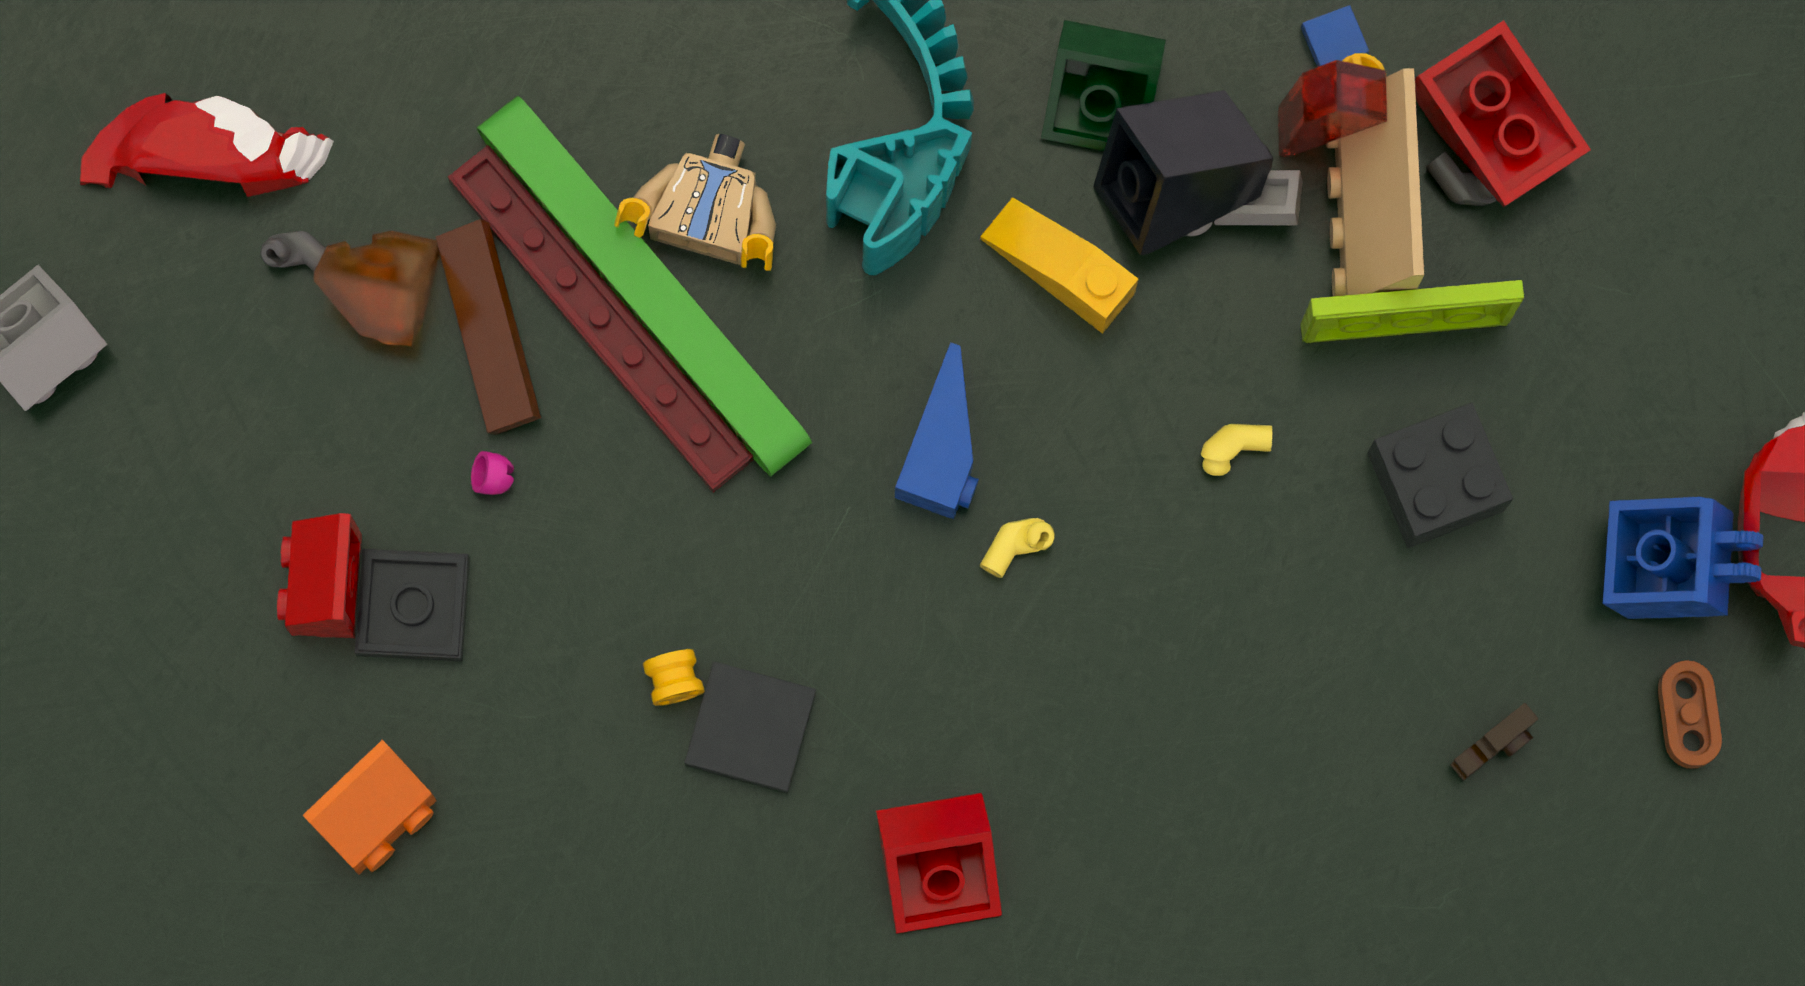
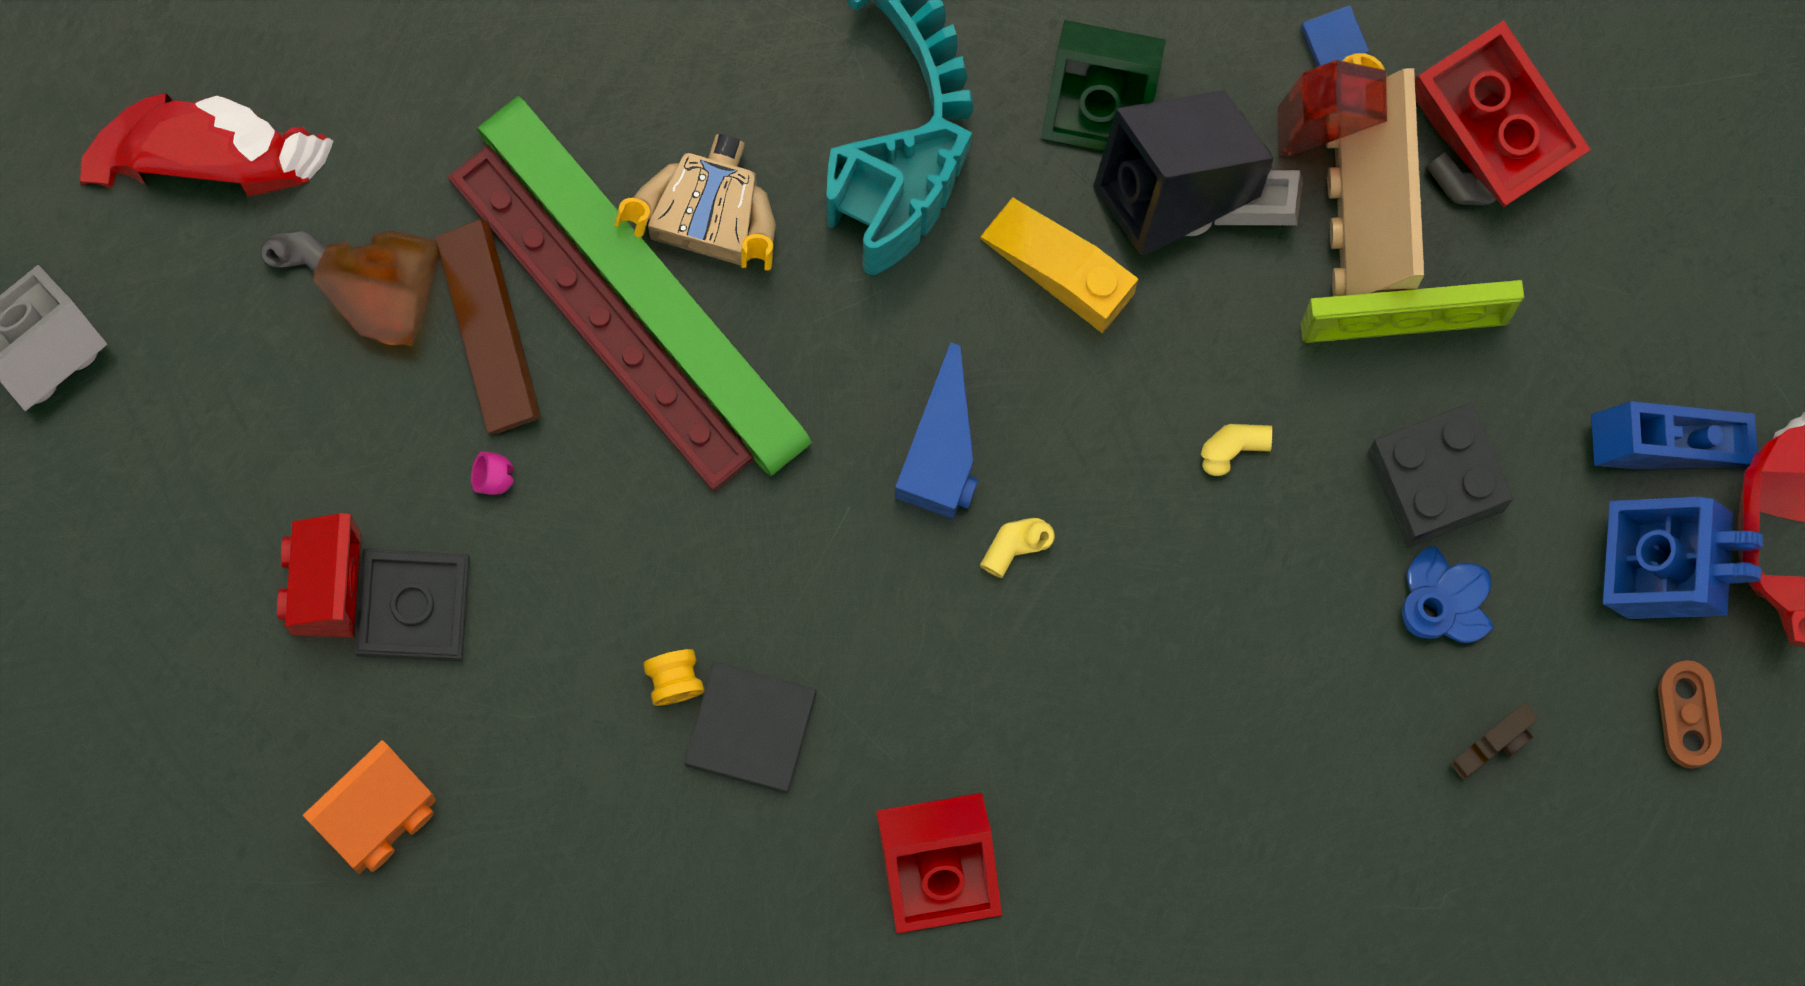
none -> blue plate [1402,546,1493,643]
none -> blue slope [1591,401,1758,470]

